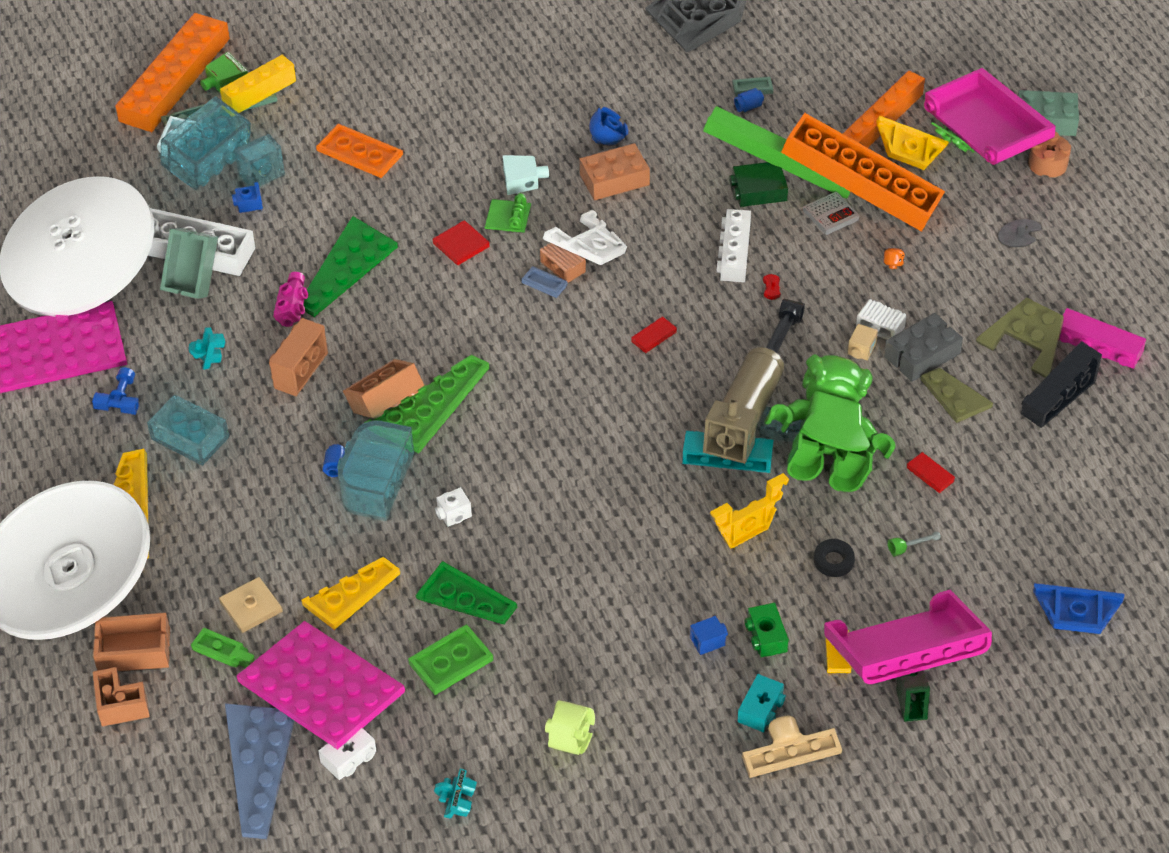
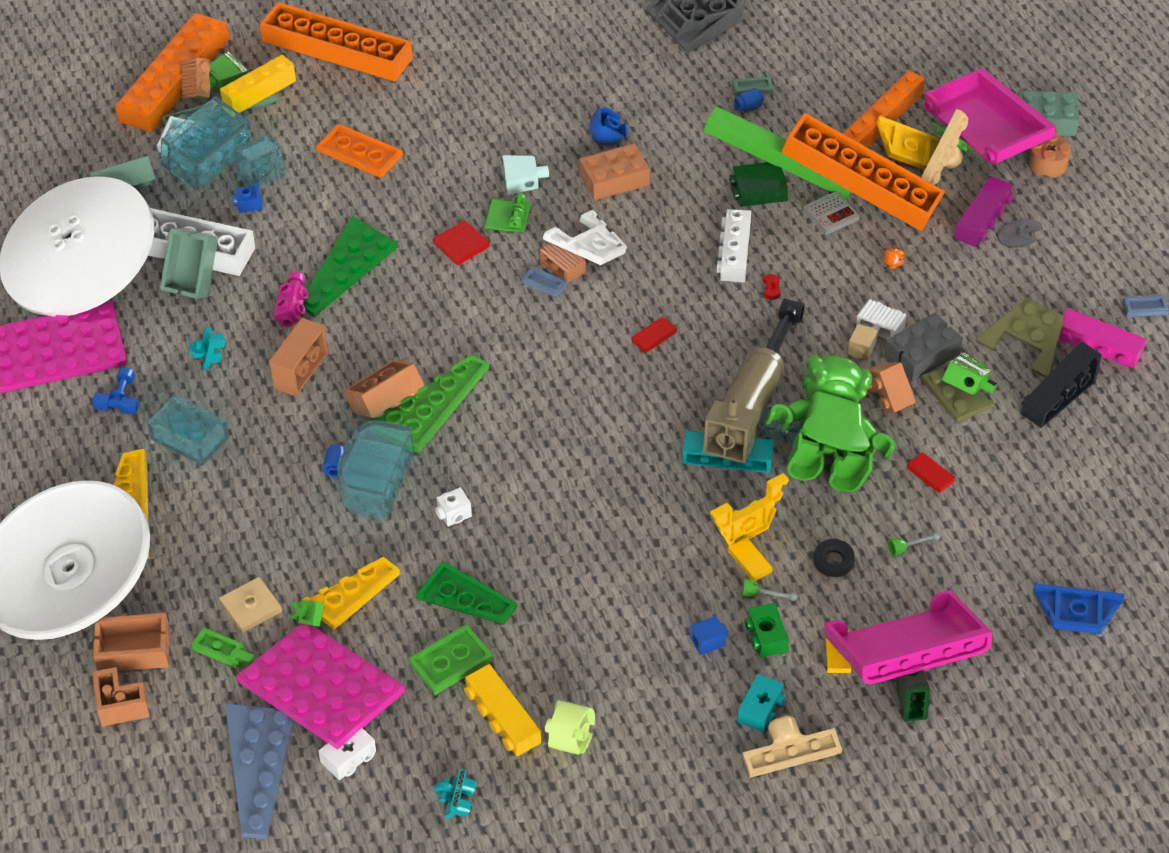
none -> sand green piece [87,156,156,188]
none -> nougat brick [181,57,210,100]
none -> orange brick [260,2,413,82]
none -> bright green plate [289,600,324,626]
none -> yellow brick [464,664,541,756]
none -> yellow tile [728,537,773,581]
none -> hinge [742,579,798,601]
none -> nougat brick [867,362,916,413]
none -> tan plate [921,109,969,185]
none -> bright green torso [942,352,998,395]
none -> magenta brick [954,176,1014,247]
none -> sand blue tile [1122,295,1169,317]

